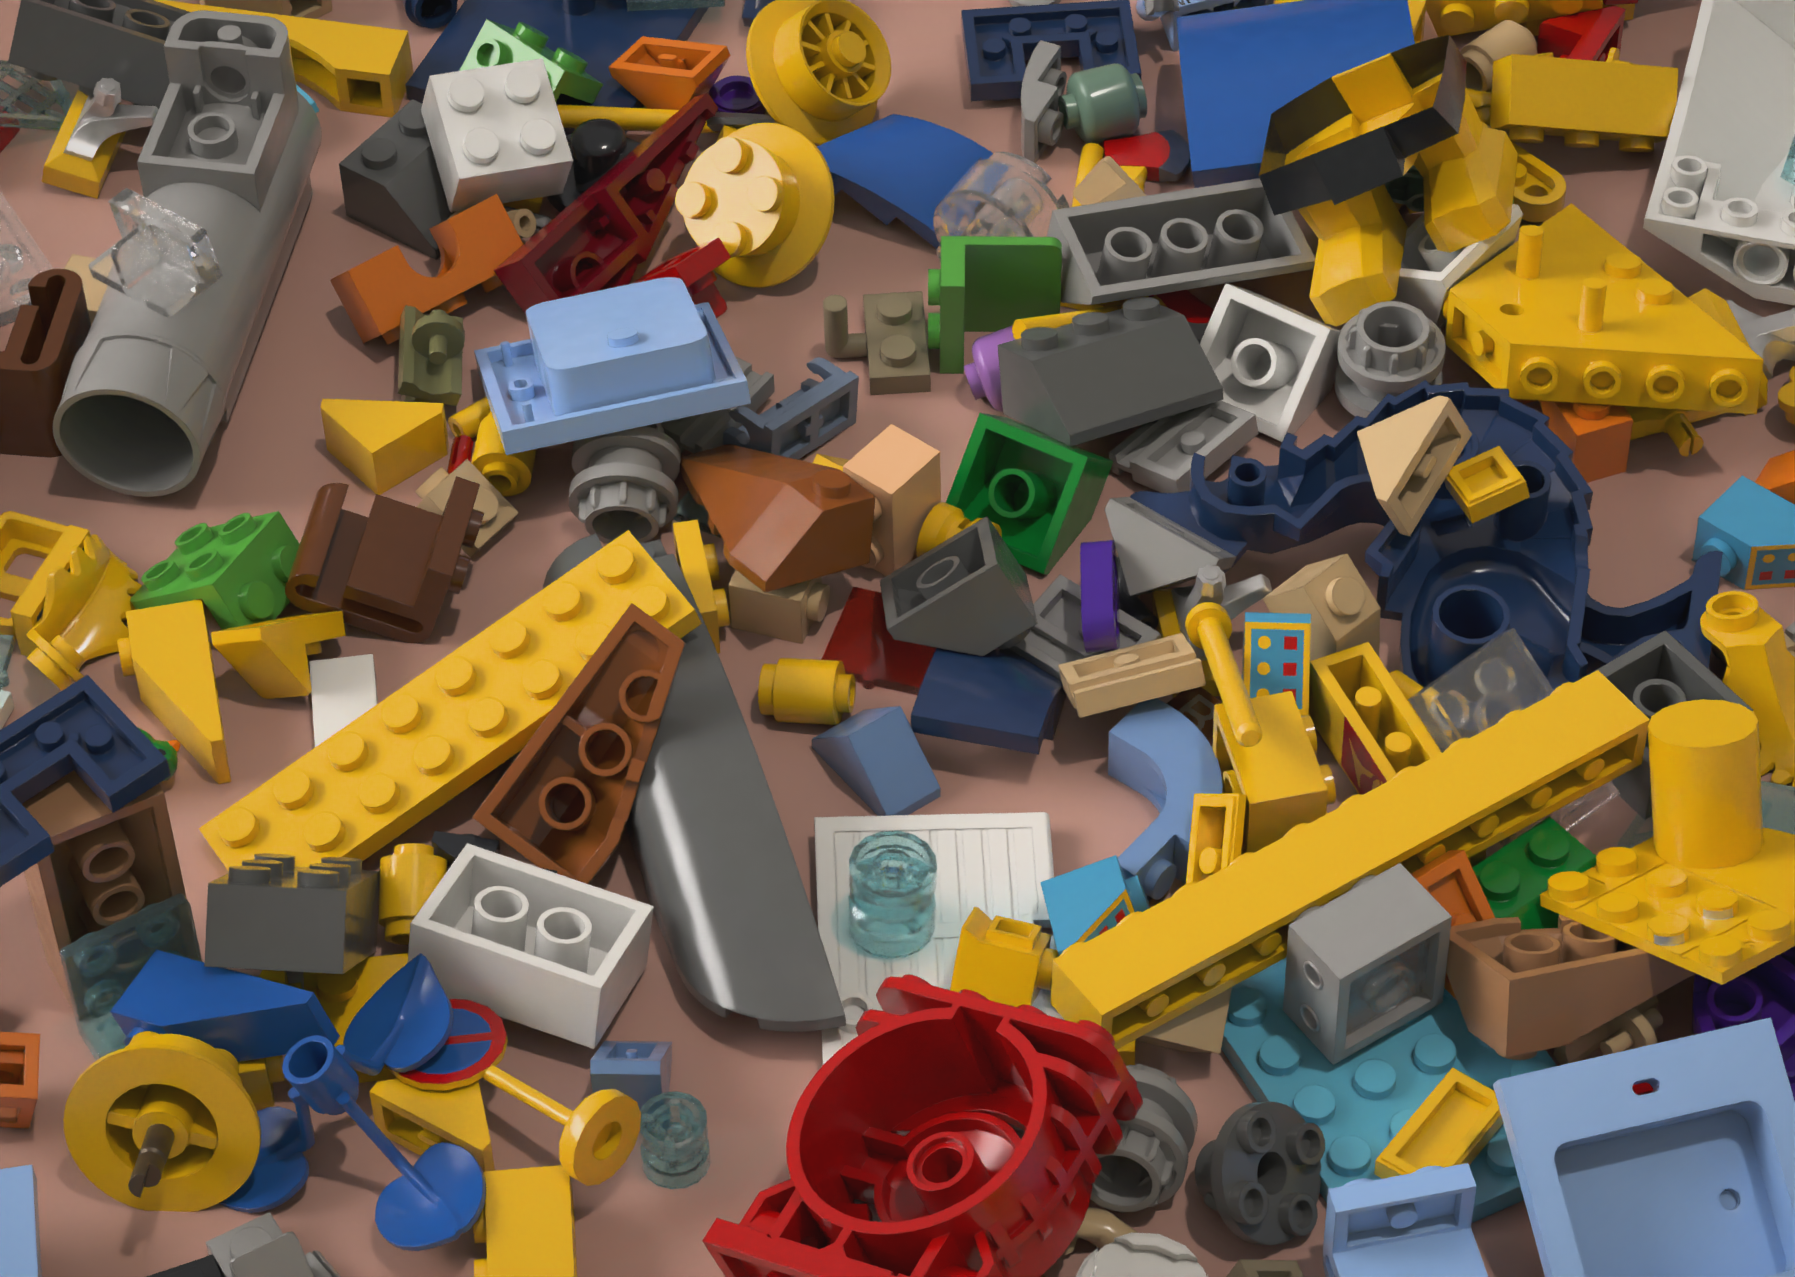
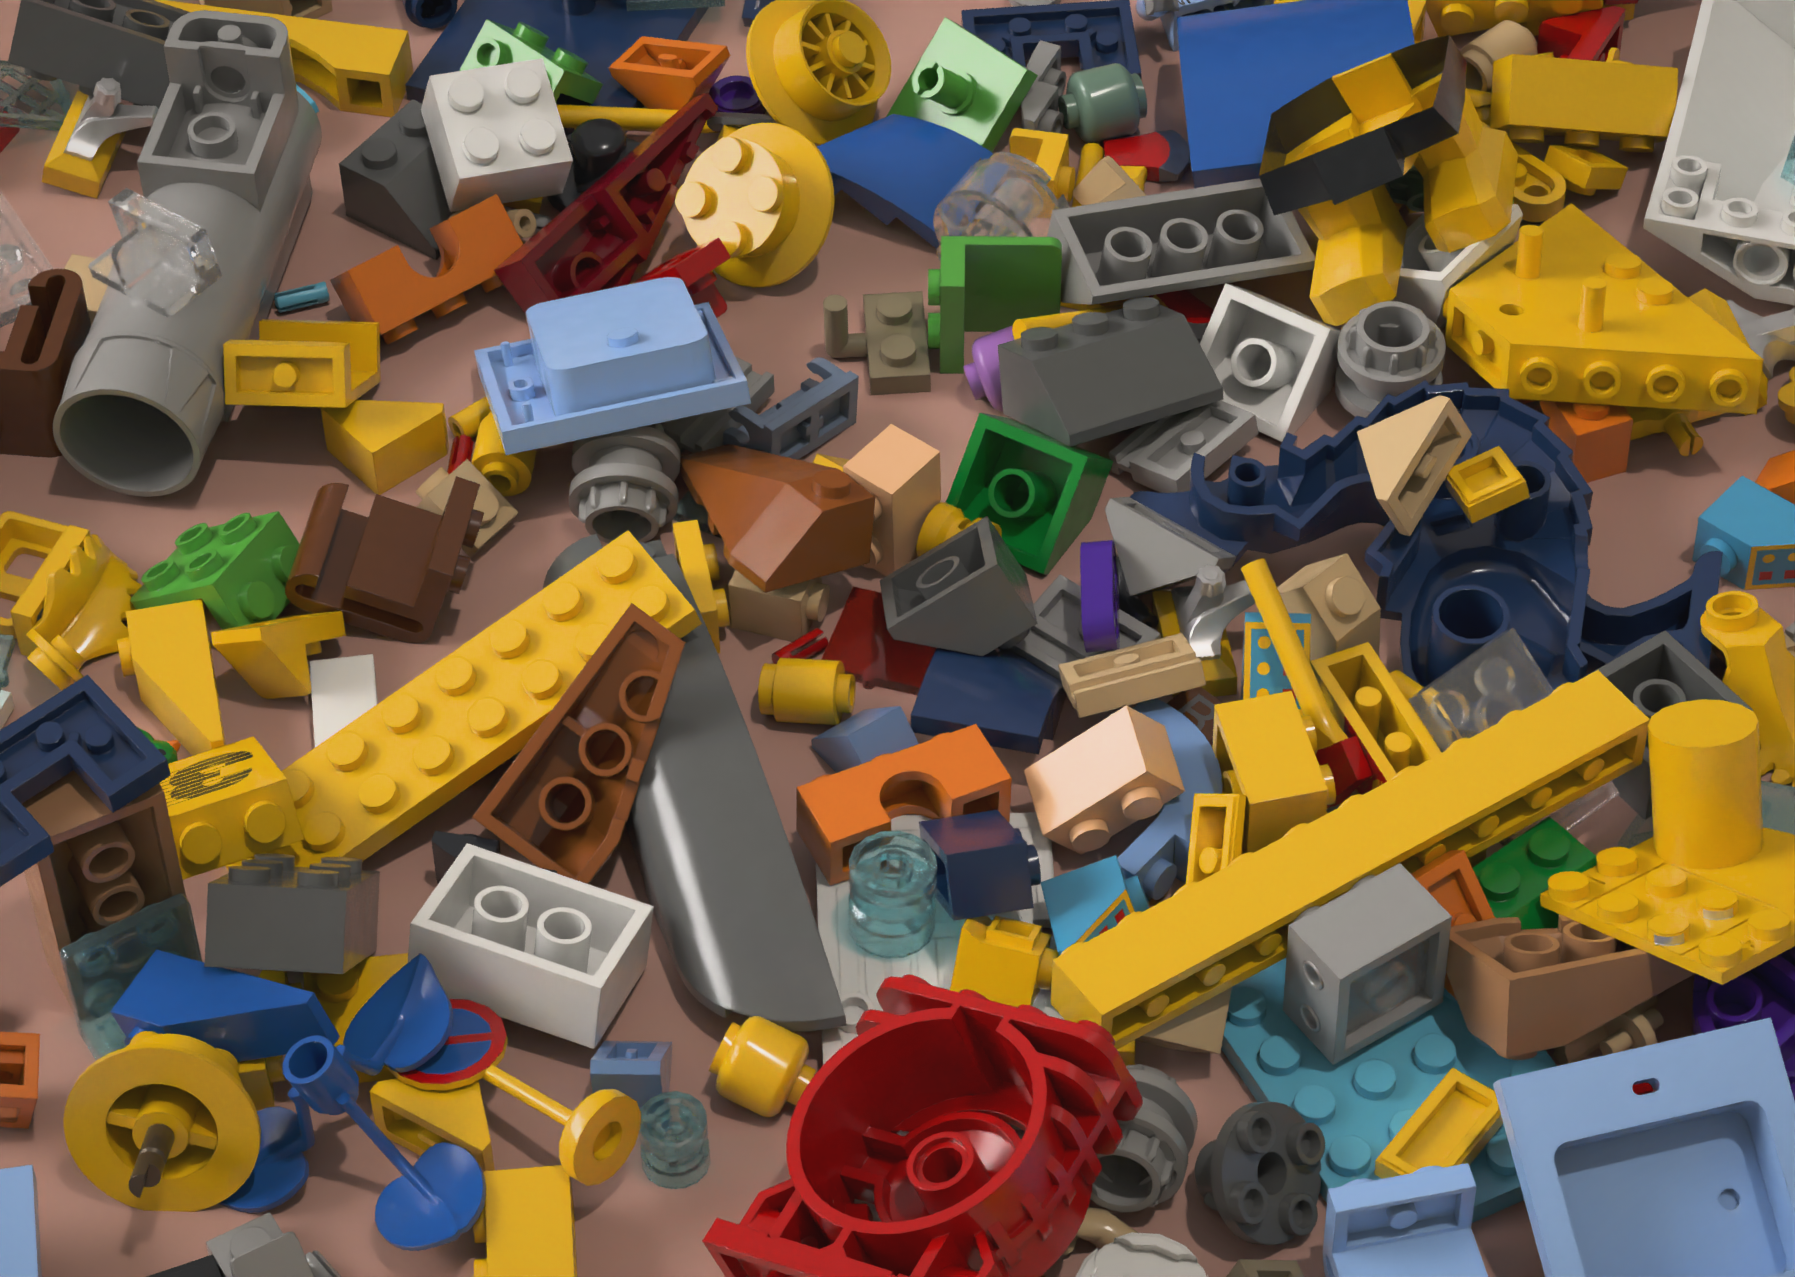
yellow brick [378,843,447,945] -> none
olive hips [398,305,465,407] -> none
yellow bar [1185,602,1262,747] -> none
none -> yellow panel [159,736,304,880]
none -> yellow panel [223,319,381,408]
none -> medium azure piece [274,281,330,313]
none -> yellow head [709,1016,816,1118]
none -> red piece [771,628,828,664]
none -> orange arch [796,724,1012,886]
none -> tile [887,17,1038,152]
none -> dark blue piece [919,810,1041,921]
none -> yellow bracket [1009,128,1076,223]
none -> light nougat brick [1024,705,1185,855]
none -> yellow piece [1241,558,1373,813]
none -> yellow plate [1544,145,1628,196]

